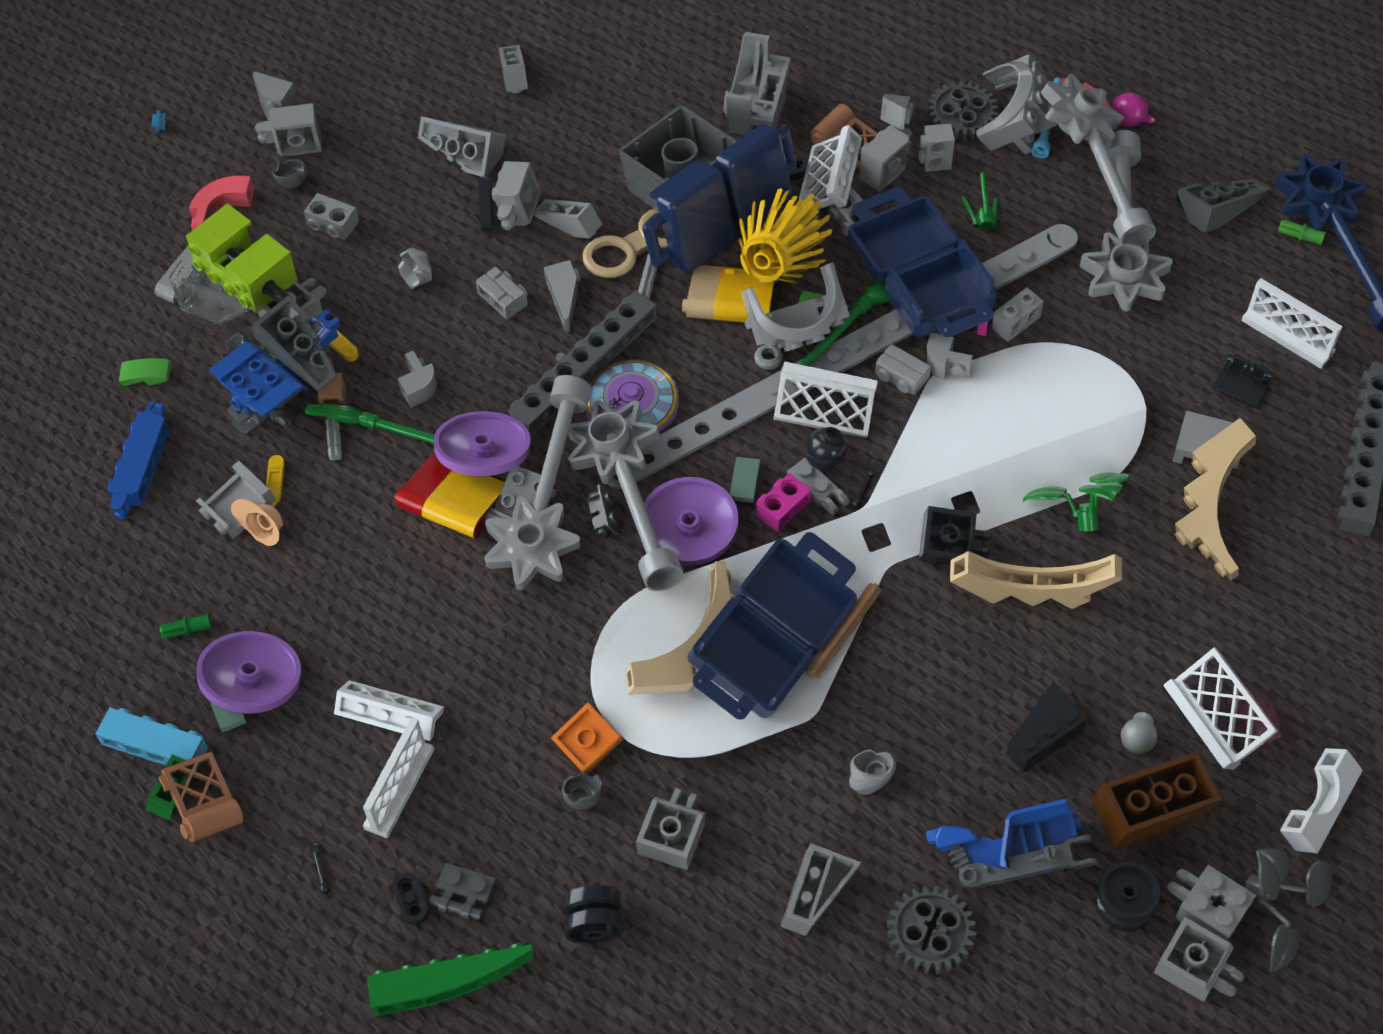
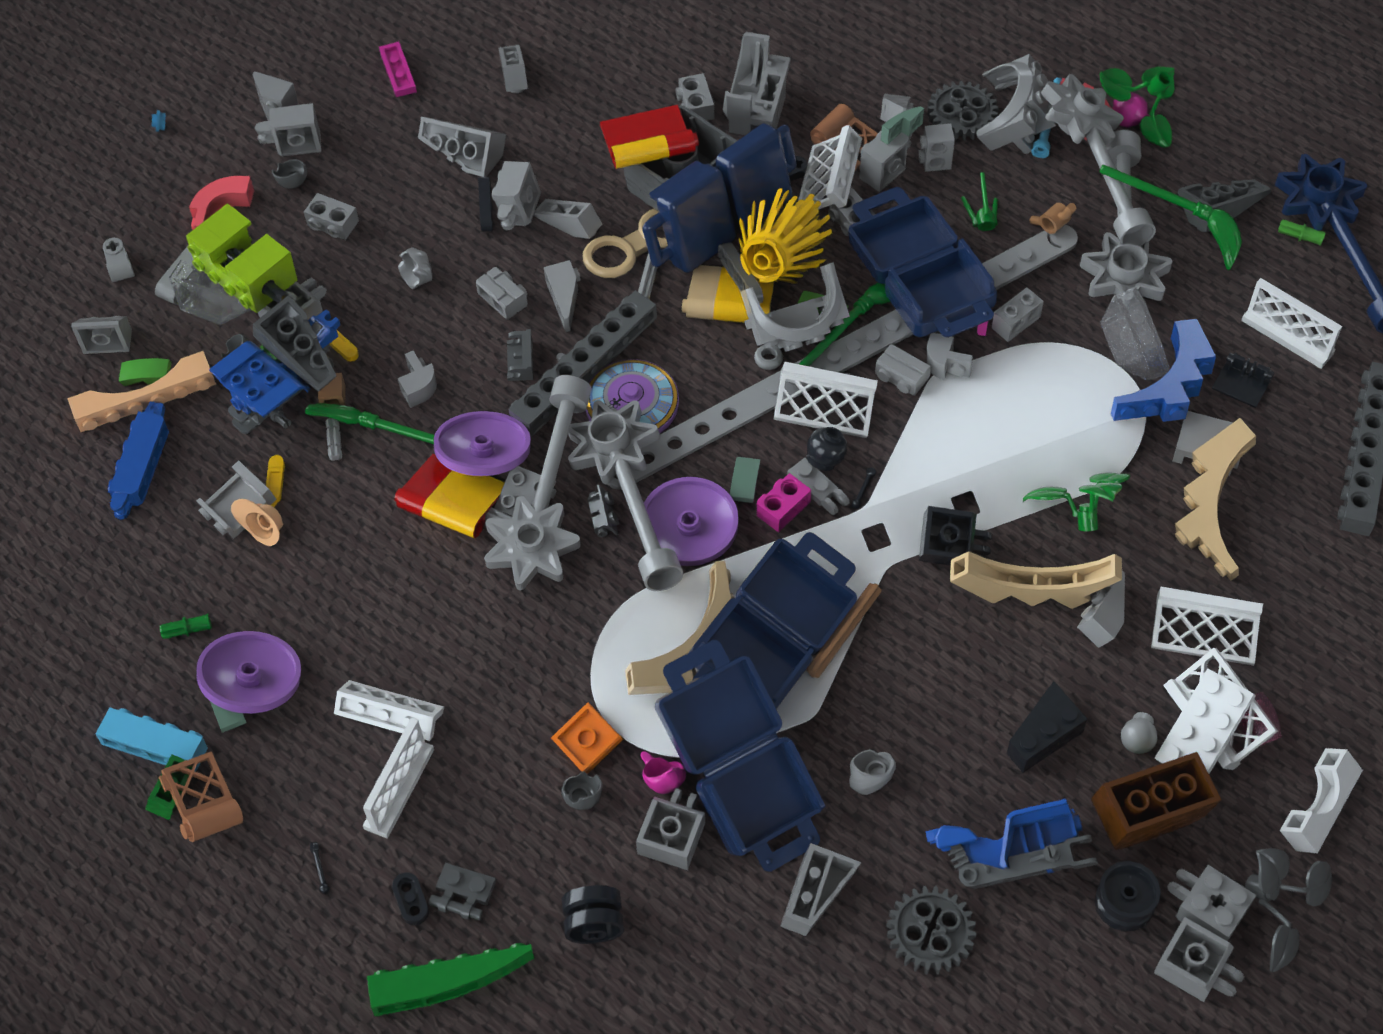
none -> light nougat arch [67,351,216,432]
none -> light grey slope [71,316,132,354]
none -> light grey piece [103,238,135,283]
none -> dark pink plate [379,42,417,97]
none -> dark grey hinge [507,329,533,381]
none -> red door [600,104,699,169]
none -> dark pink hair [640,751,686,794]
none -> dark blue piece [655,640,825,872]
none -> light grey brick [676,73,714,120]
none -> dark grey beam [718,242,764,304]
none -> sand green slope [881,106,924,145]
none -> medium nougat piece [1030,203,1076,234]
none -> light grey slope [1077,571,1125,648]
none -> green piece [1099,165,1242,270]
none -> green plant [1100,67,1175,148]
none -> clear wedge [1100,287,1170,381]
none -> arch [1111,319,1216,422]
none -> white fence [1151,587,1263,666]
none -> white plate [1154,669,1256,774]

